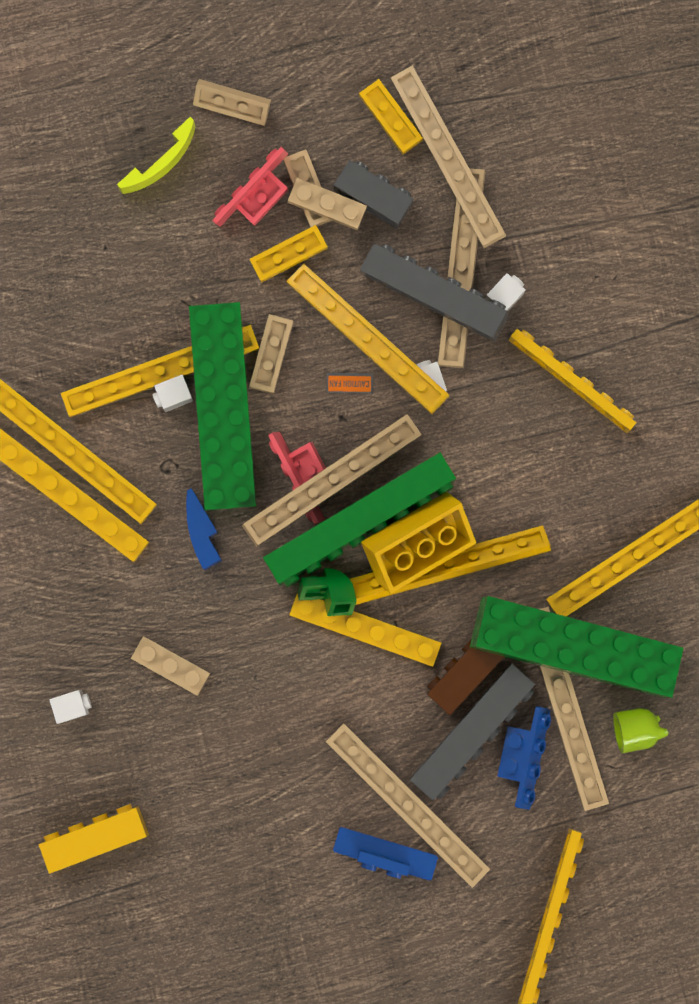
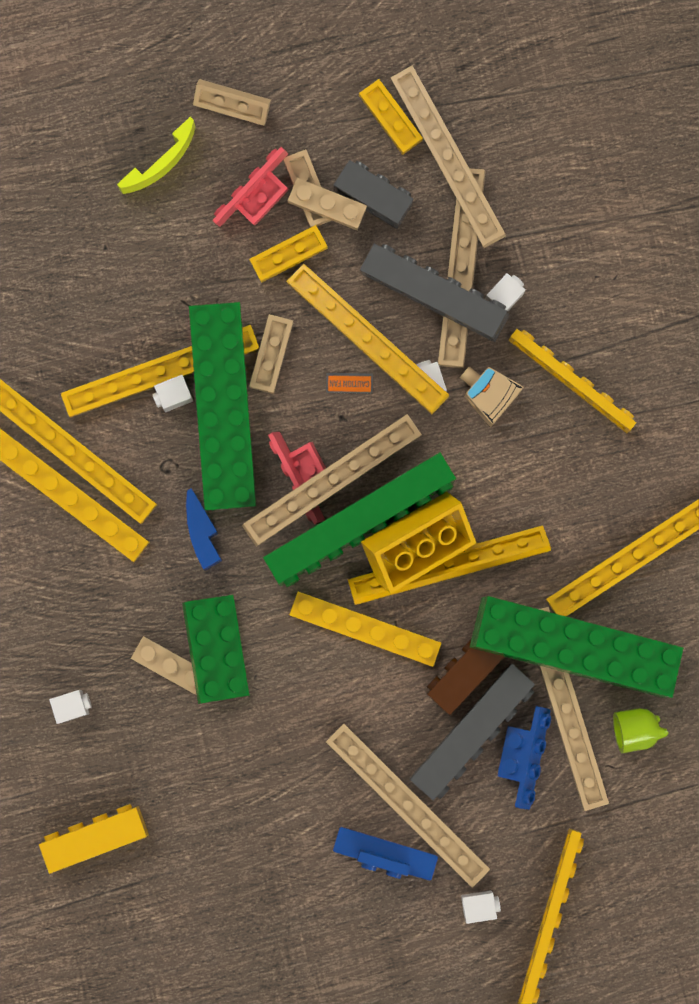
green brick [297,568,357,616] -> none
none -> green plate [182,595,249,704]
none -> tan torso [460,366,524,427]
none -> white brick [461,890,501,924]

